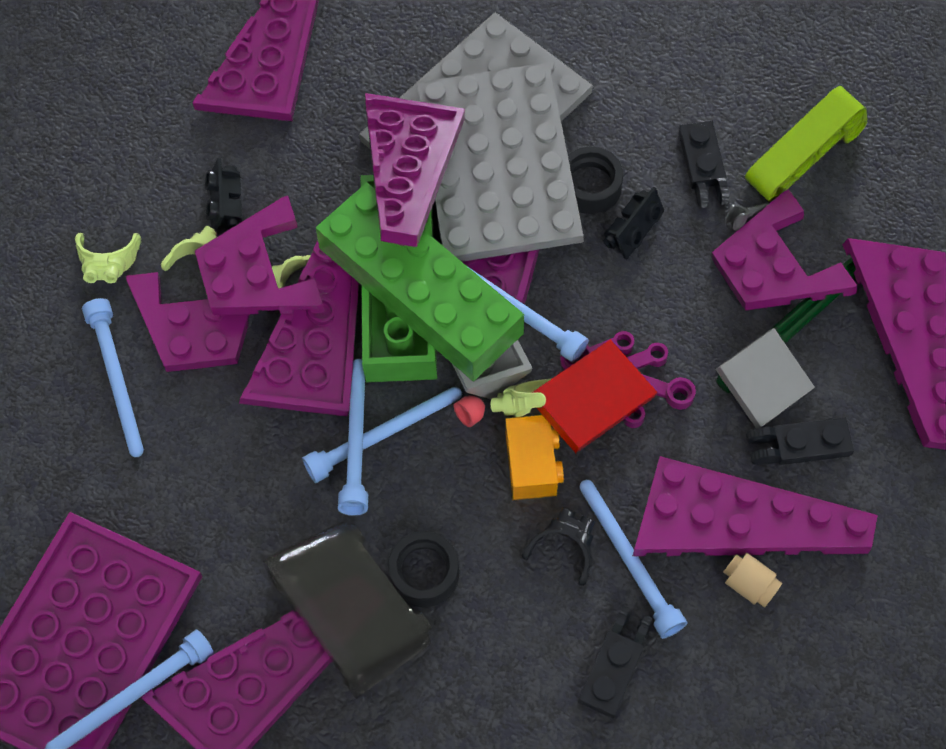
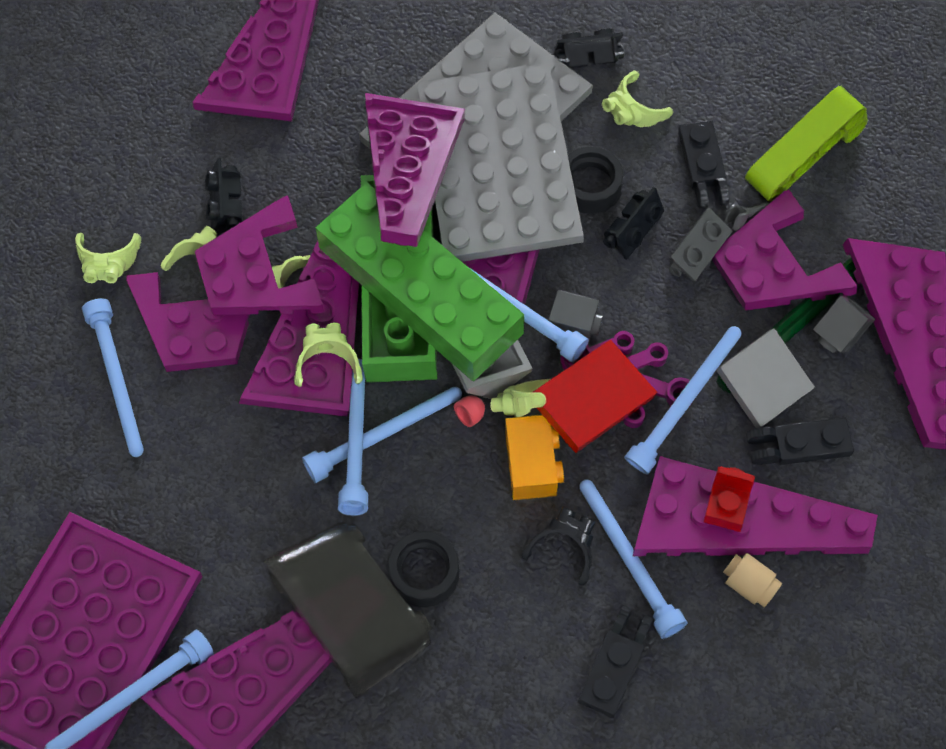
none -> yellowish green helmet [294,323,363,387]
none -> dark grey brick [548,290,603,345]
none -> black hinge [555,29,624,68]
none -> yellowish green helmet [602,71,673,127]
none -> light blue piece [624,326,741,475]
none -> dark grey hinge [669,207,732,281]
none -> red bracket [703,466,755,532]
none -> dark grey brick [813,296,875,353]

